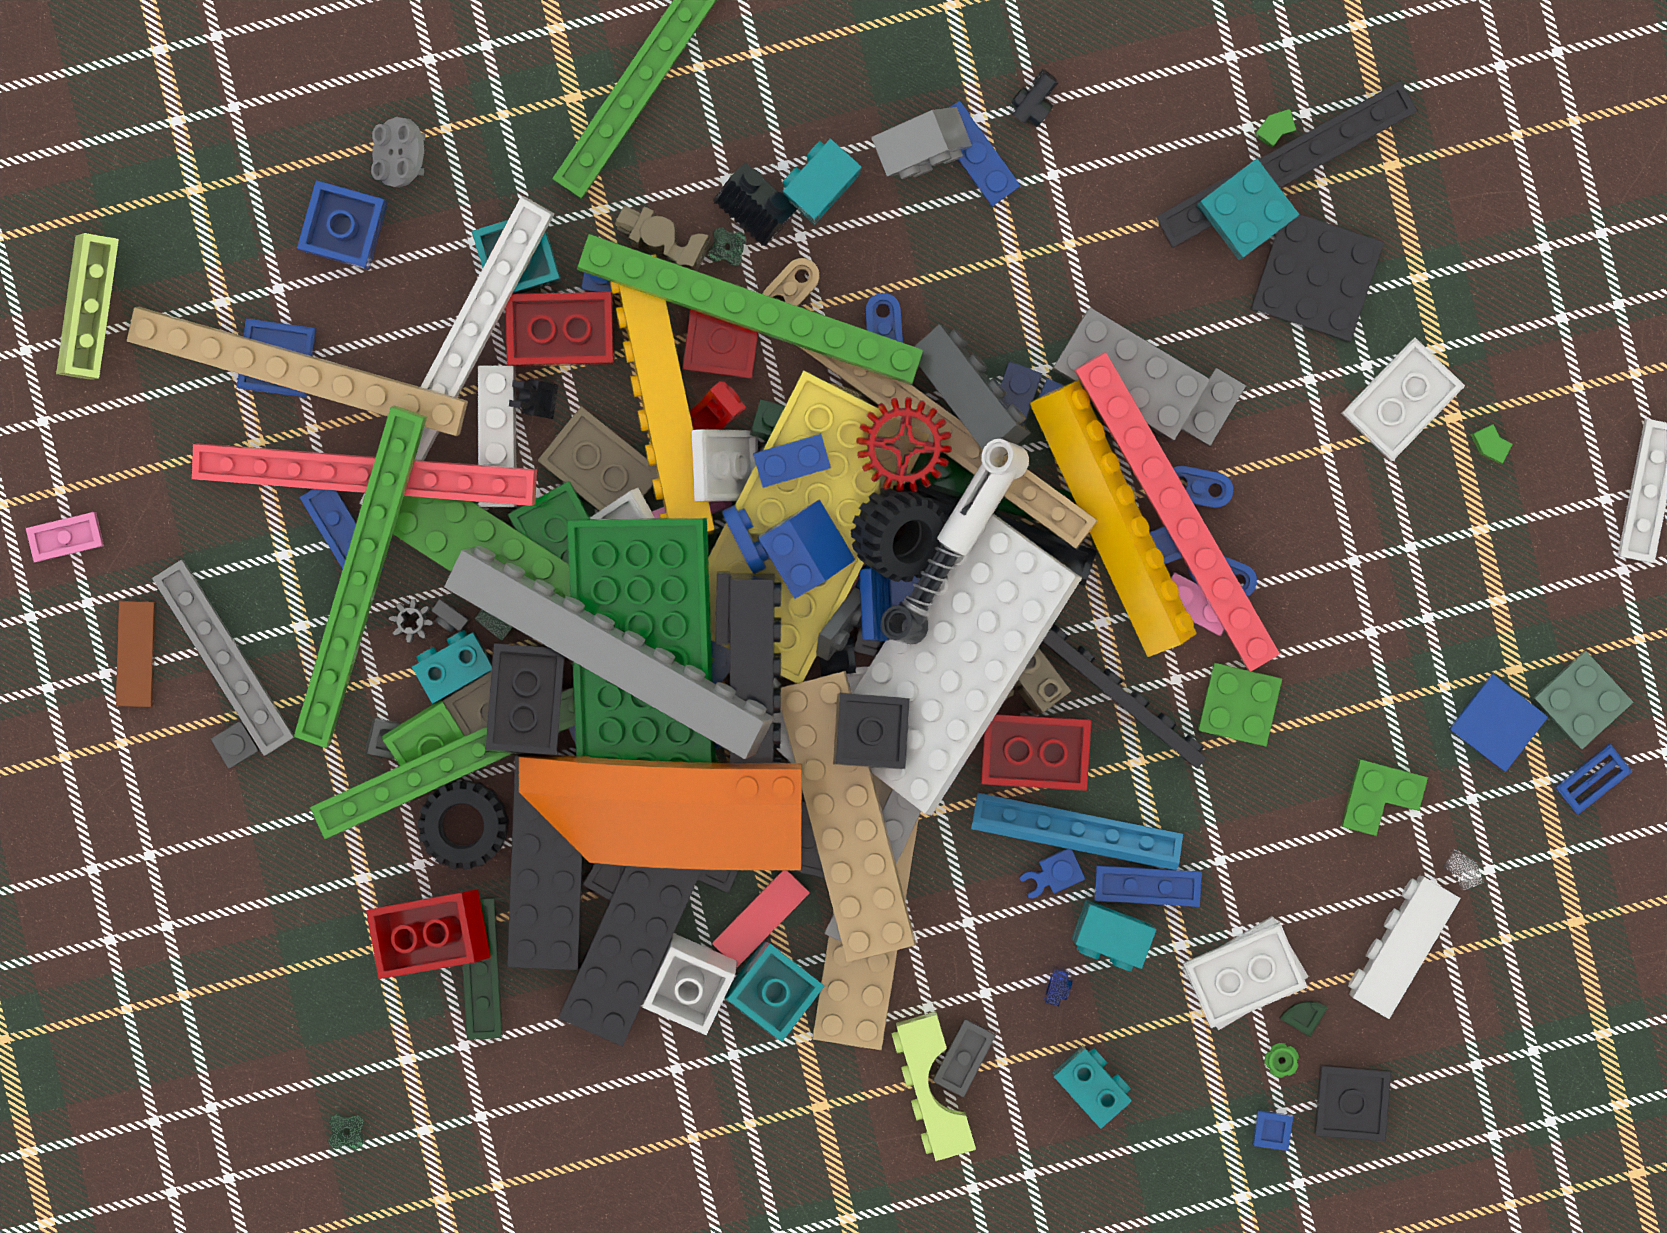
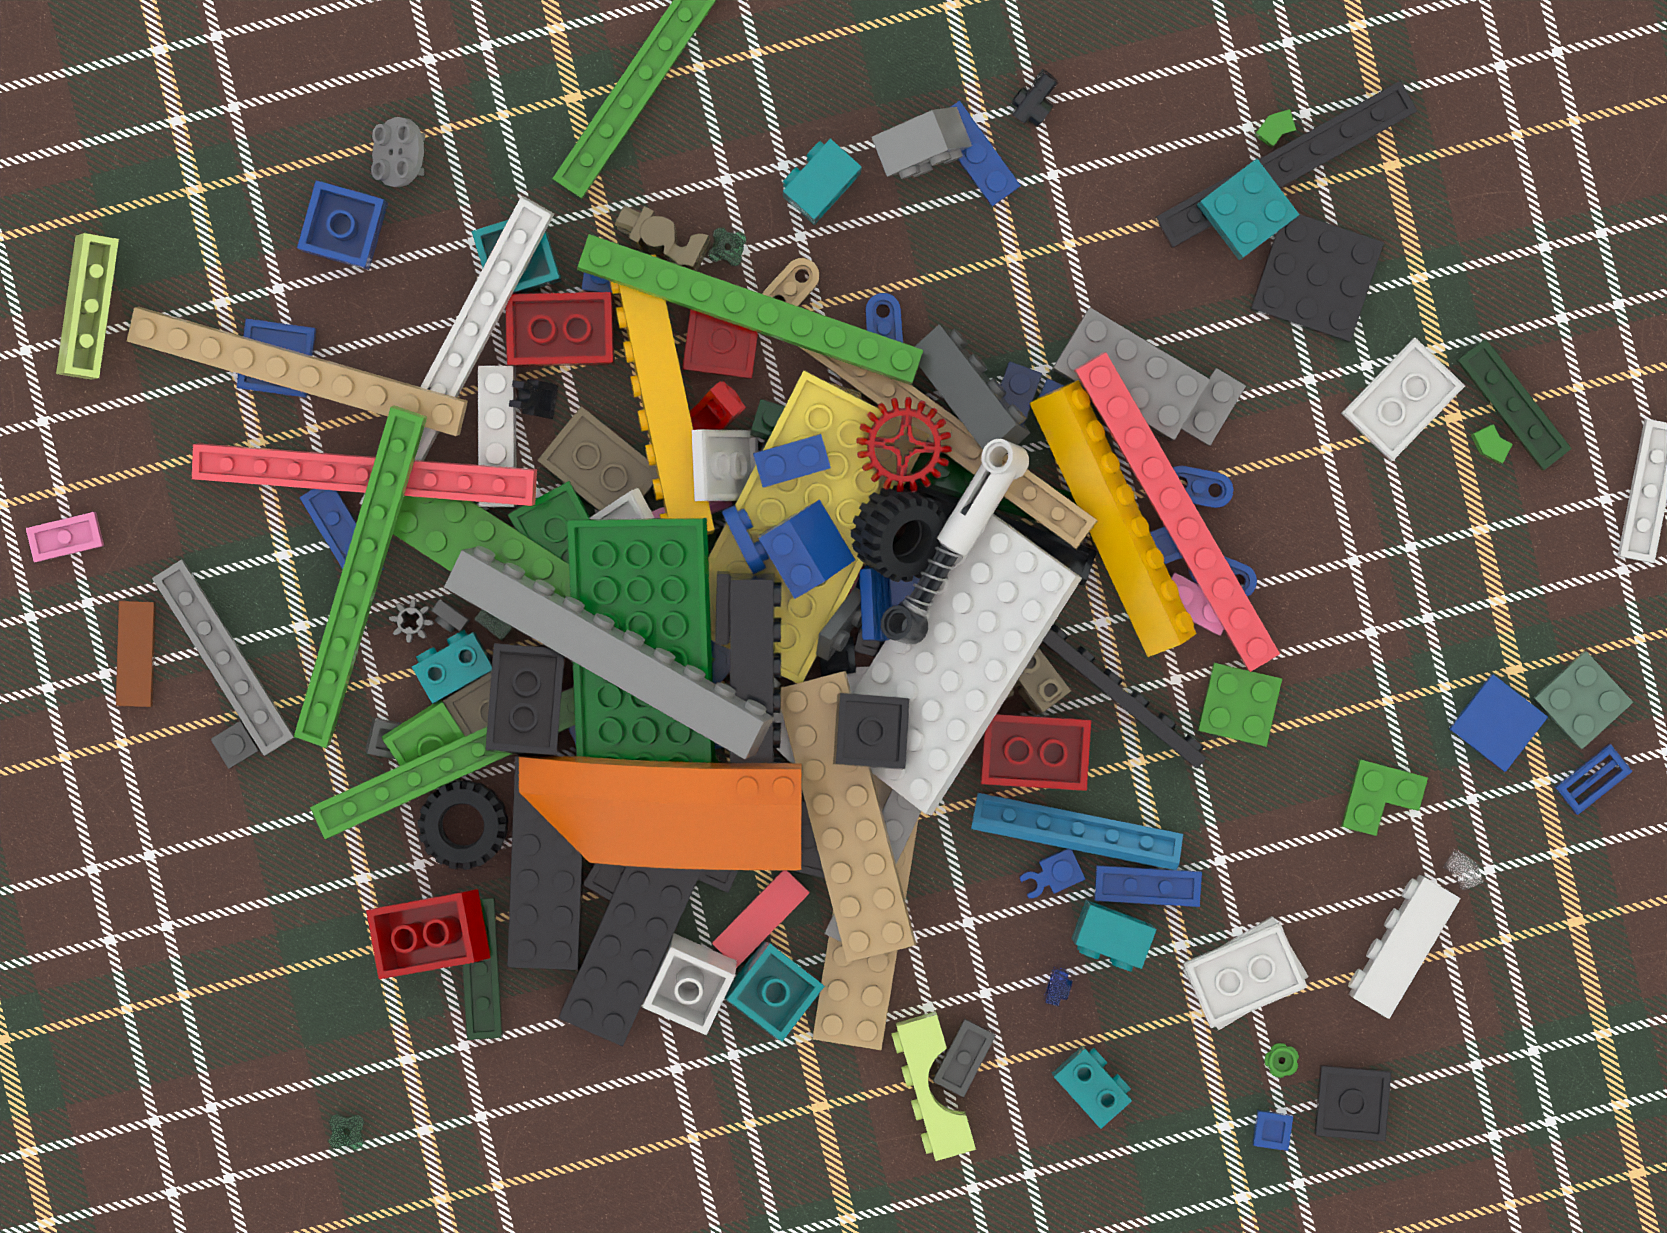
black brick [713,162,797,246] -> none
dark green tile [1279,1001,1328,1037] -> none
none -> dark green plate [1456,338,1572,470]

